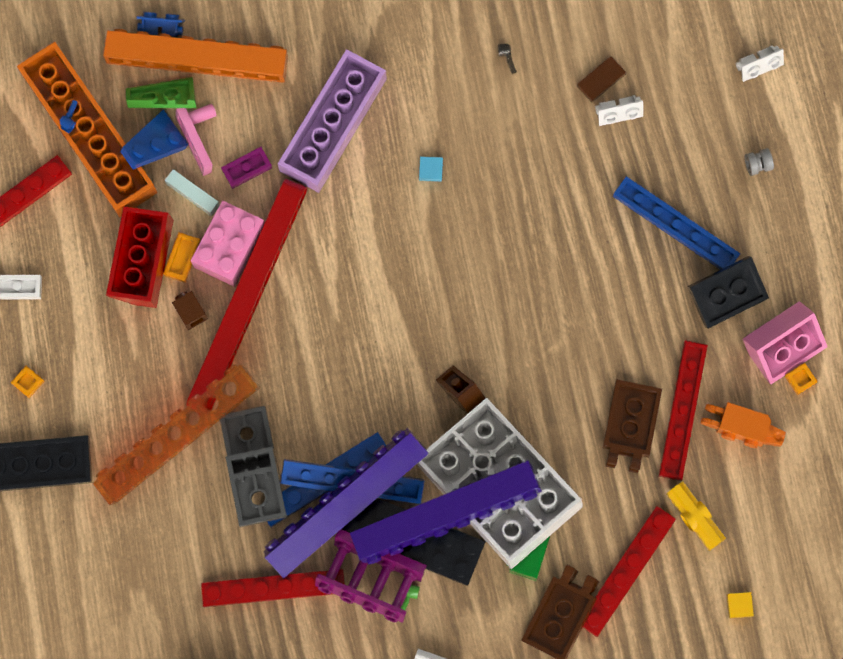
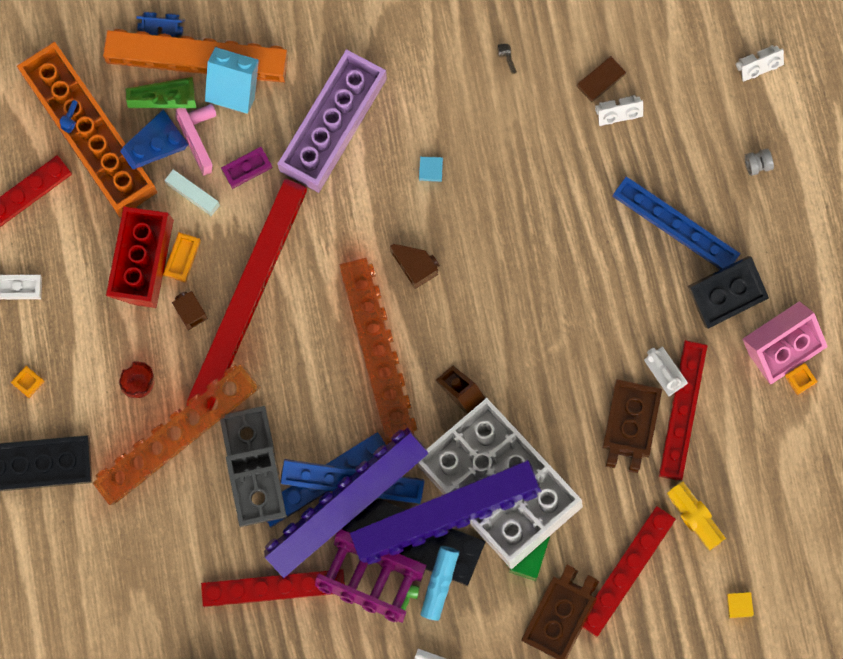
bright pink brick [191,200,265,287] -> none
orange hinge [700,402,786,448] -> none
none -> clear red hair [119,361,155,398]
none -> medium azure brick [205,47,259,114]
none -> clear orange brick [339,258,418,445]
none -> reddish brown slope [390,244,440,289]
none -> medium azure axle [420,546,459,621]
none -> white hinge [644,346,688,396]

